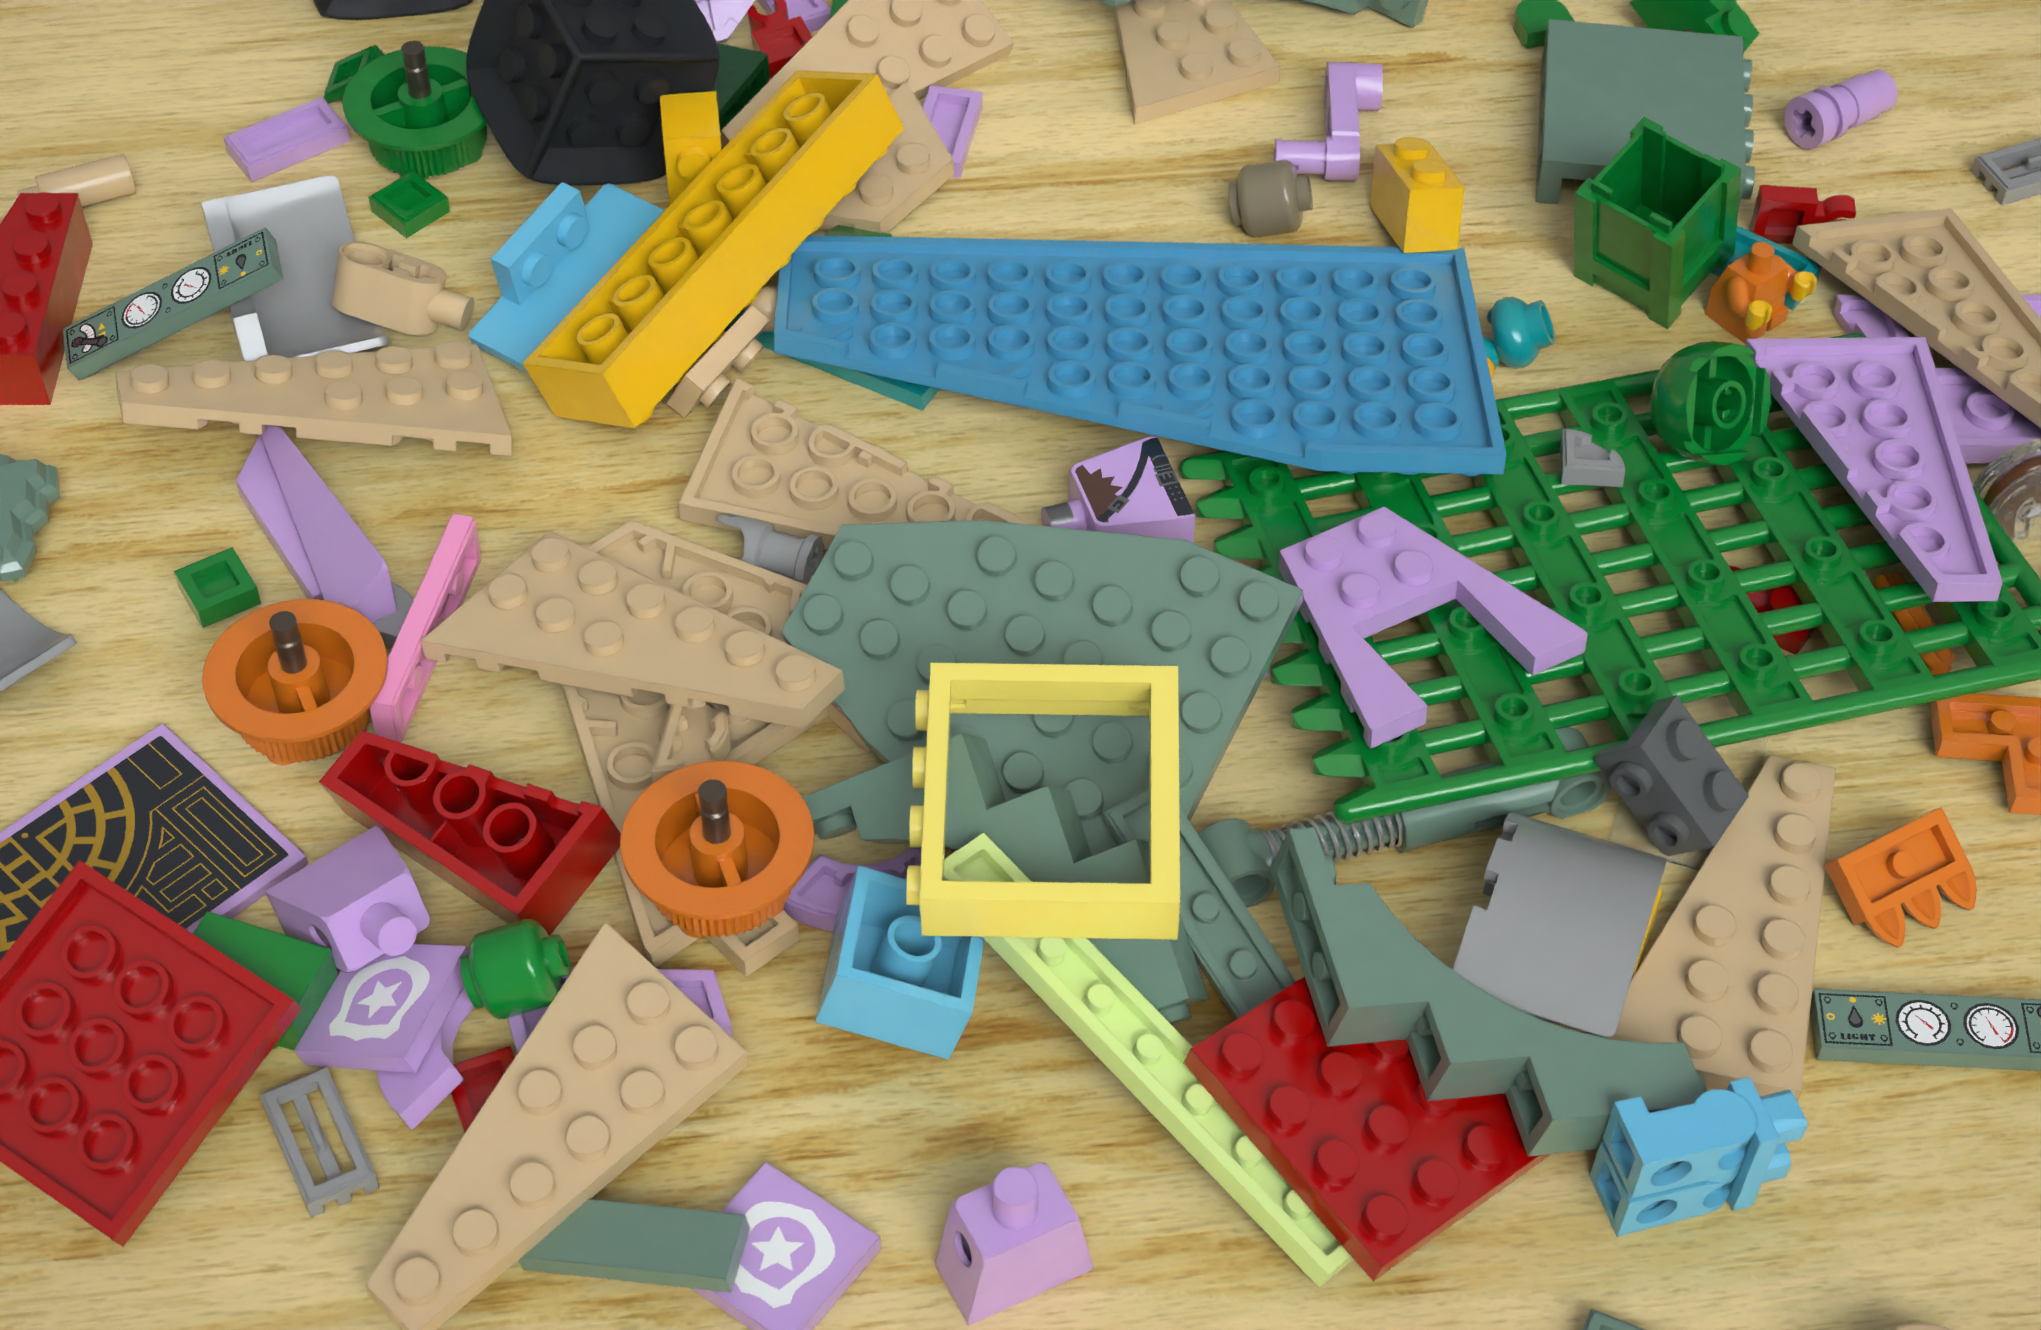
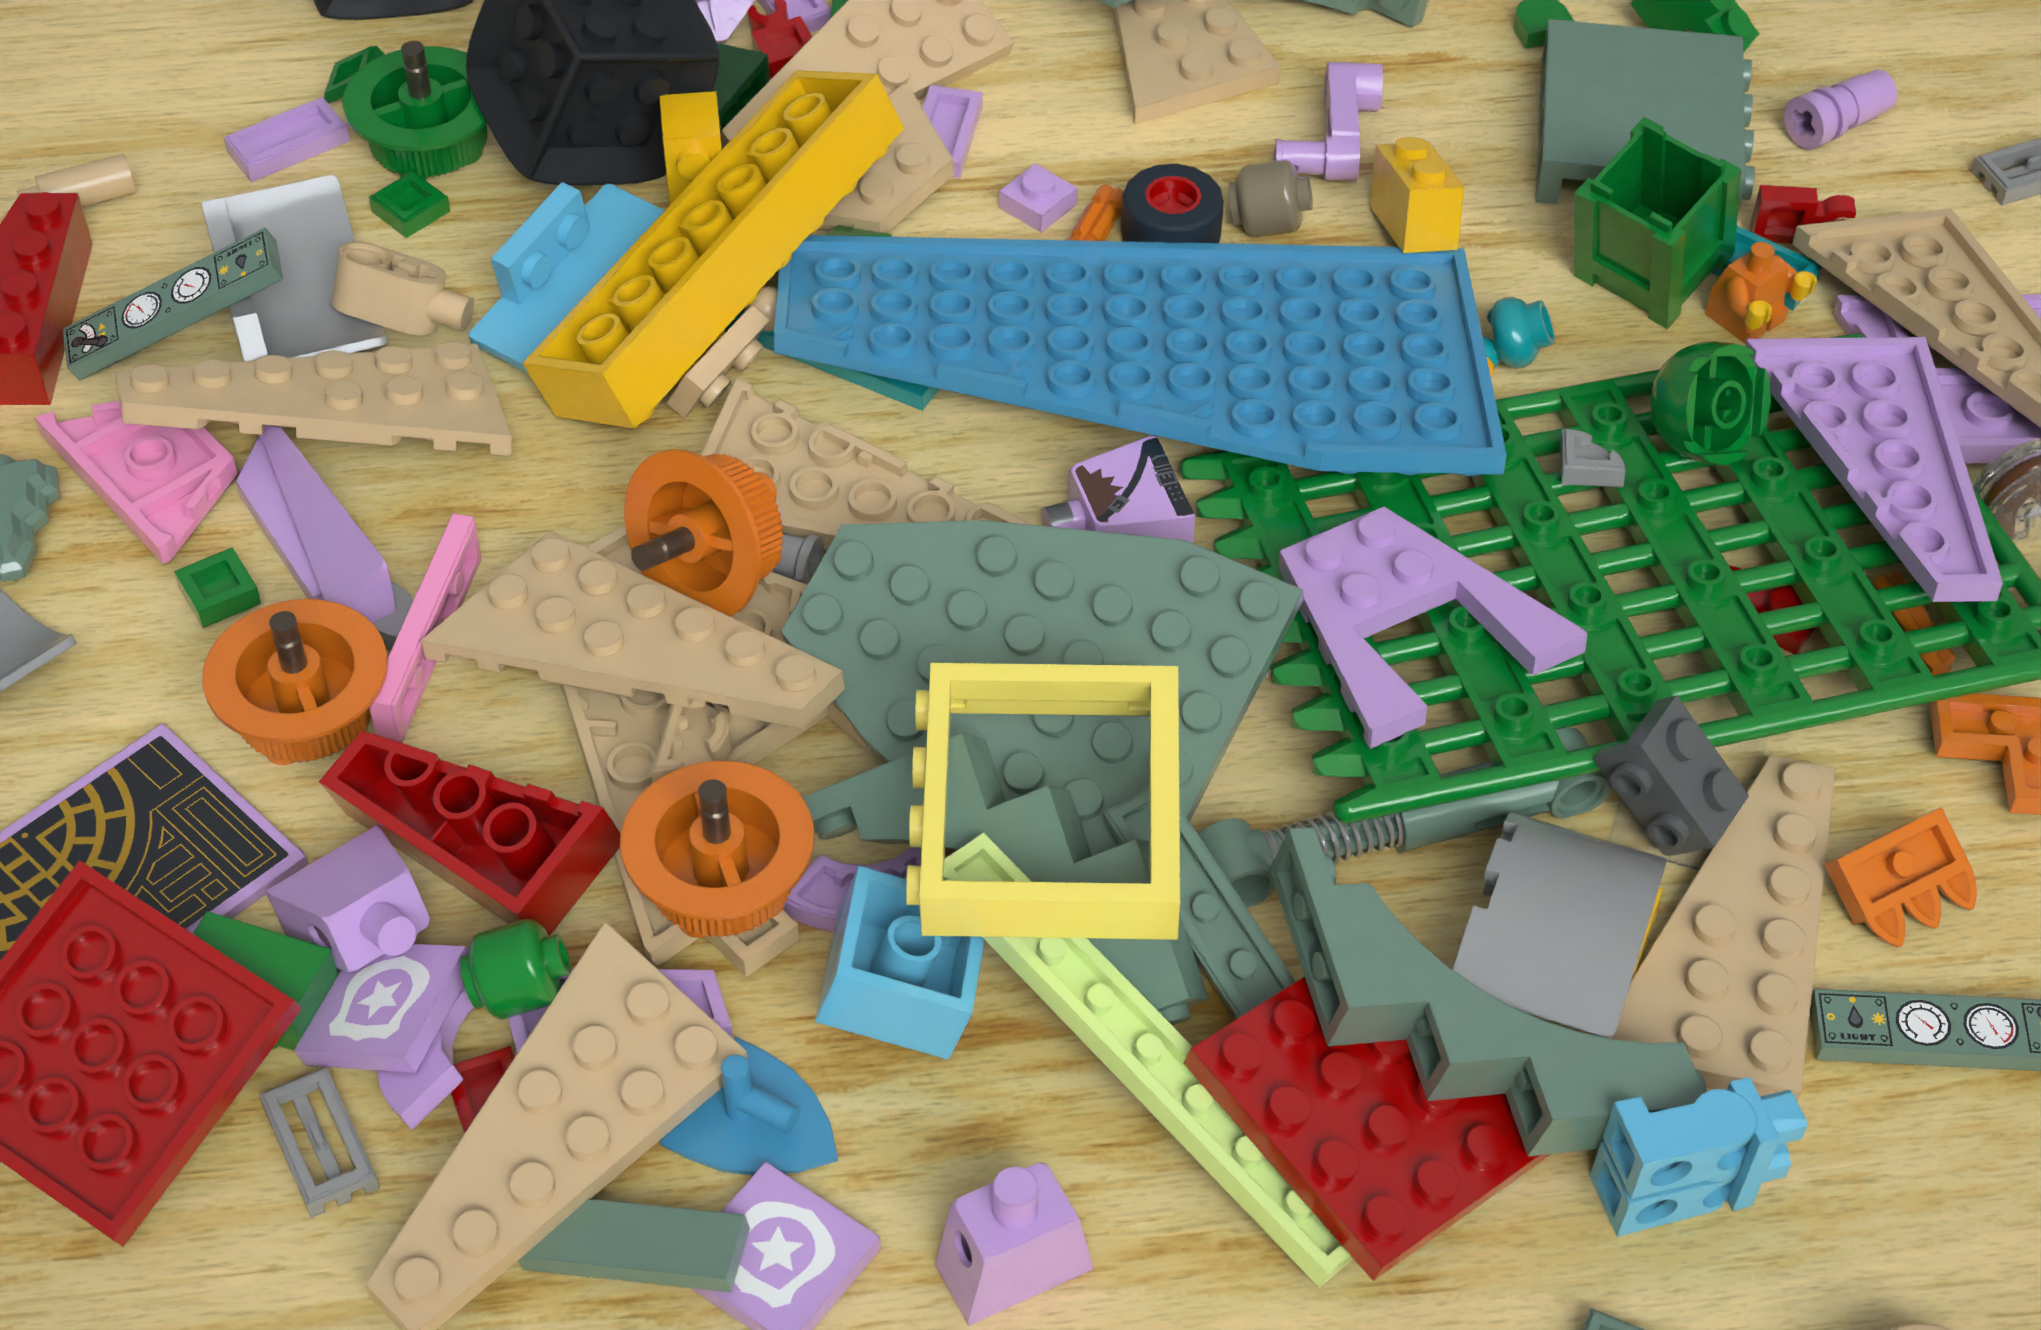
none -> bright pink wing [35,401,238,564]
none -> orange piece [624,449,784,617]
none -> dark azure shield [660,1037,838,1175]
none -> lavender plate [999,163,1078,232]
none -> orange axle [1067,184,1123,241]
none -> black wheel [1121,163,1224,243]

